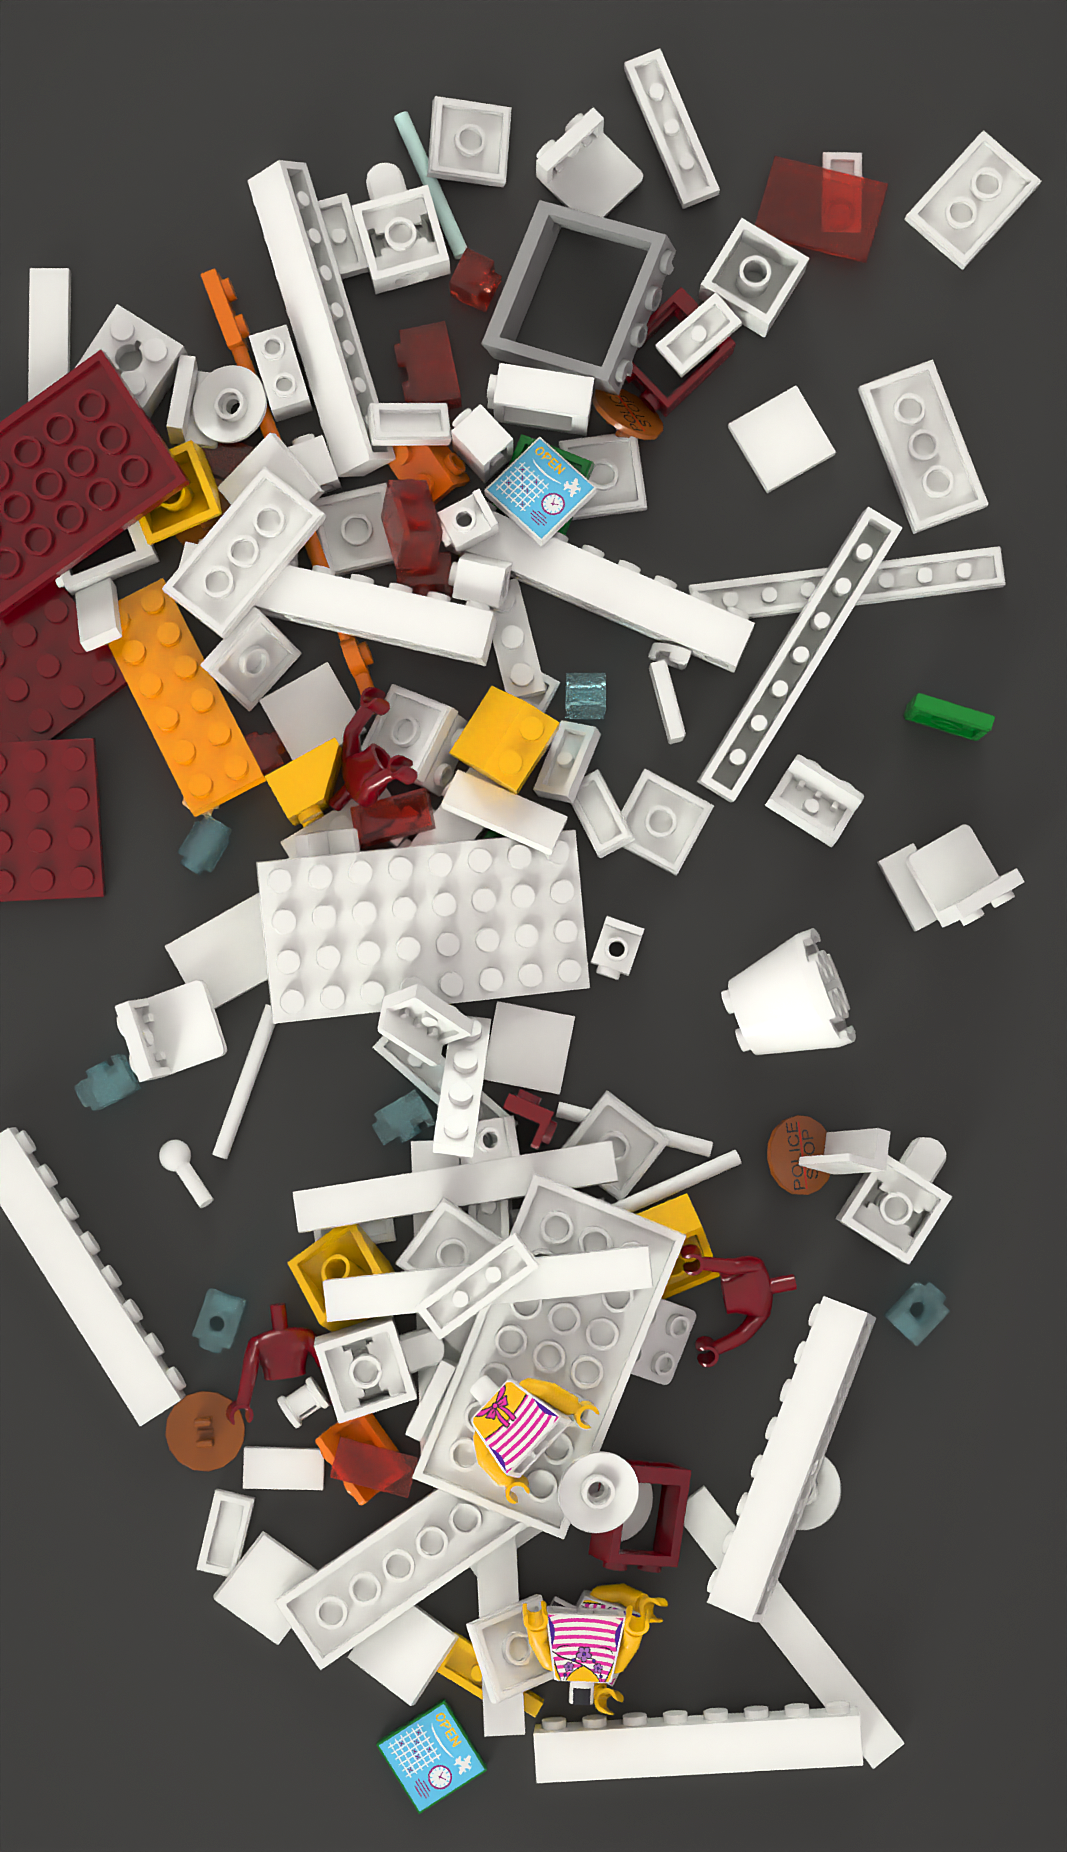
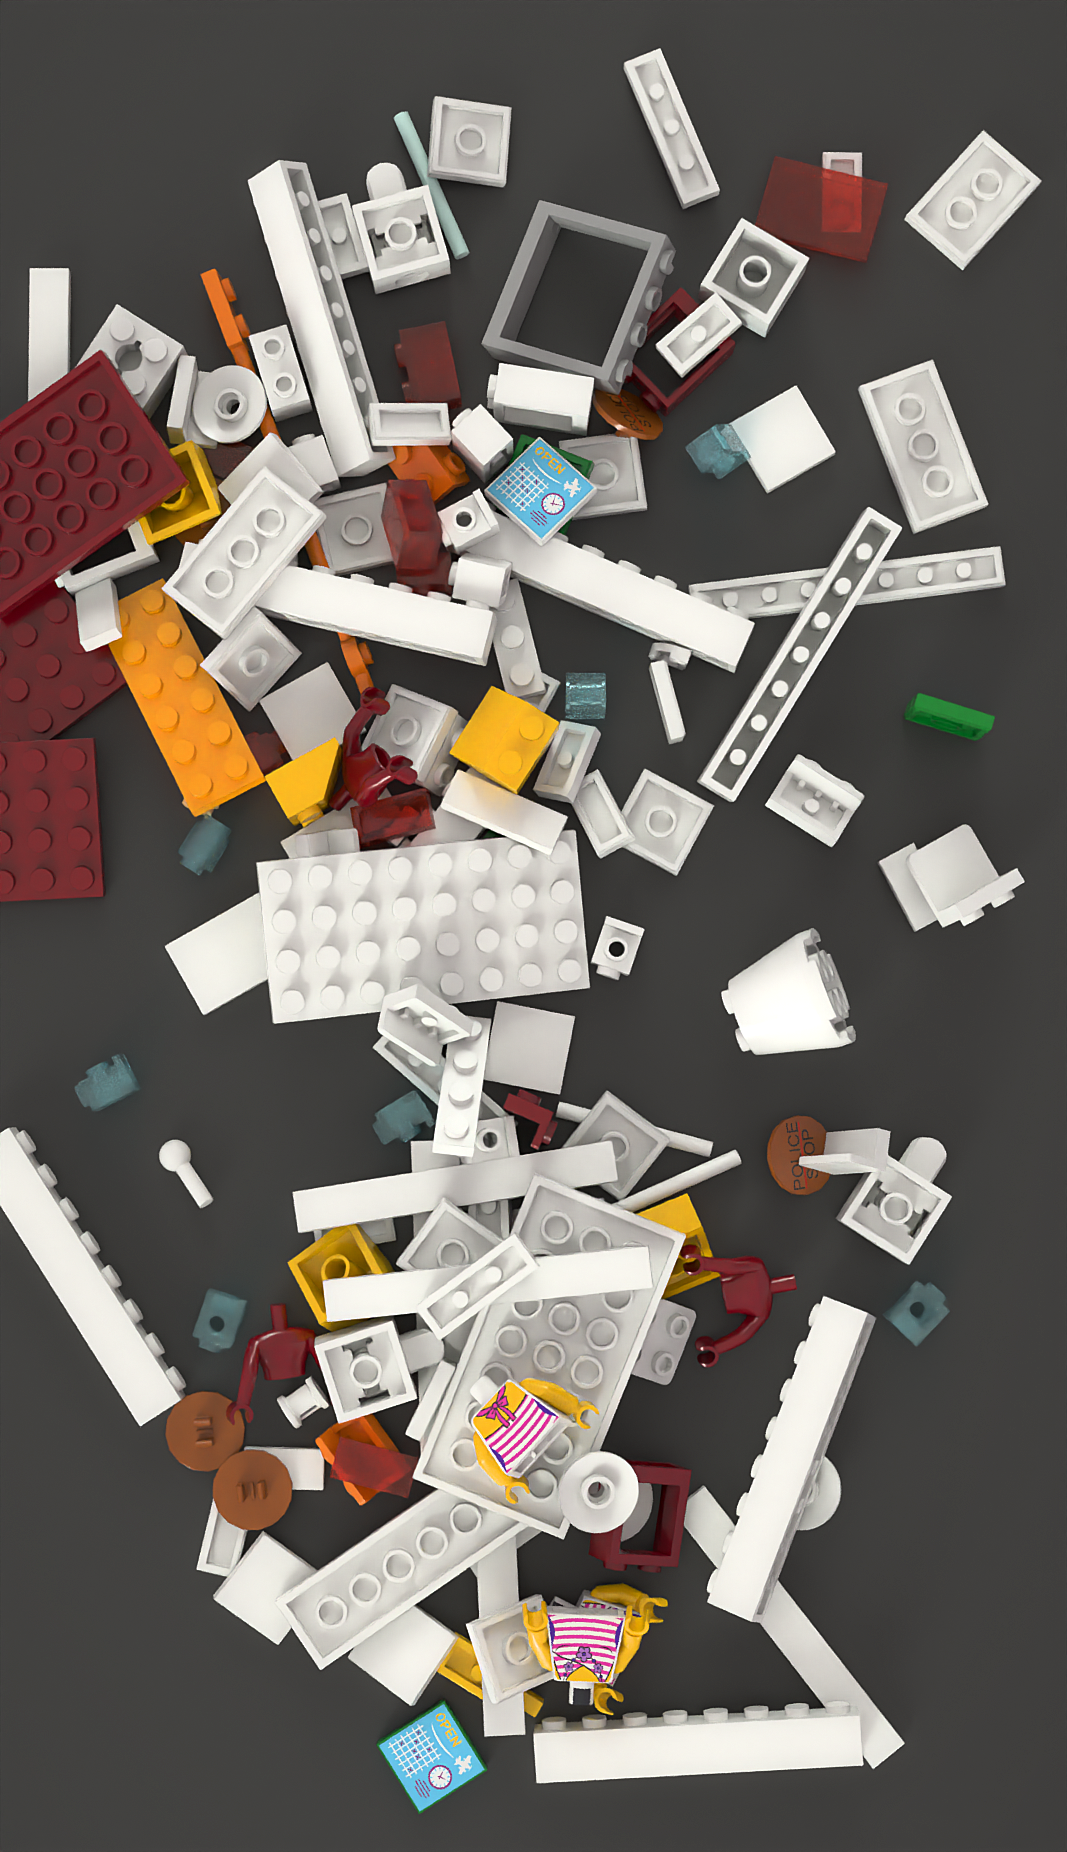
white bracket [115,980,227,1082] -> none
white bar [212,1004,275,1159] -> none
clear red brick [449,248,502,313] -> none
white bracket [536,107,643,218] -> none
none -> dark orange piece [213,1449,293,1530]
none -> clear light blue brick [685,424,751,479]

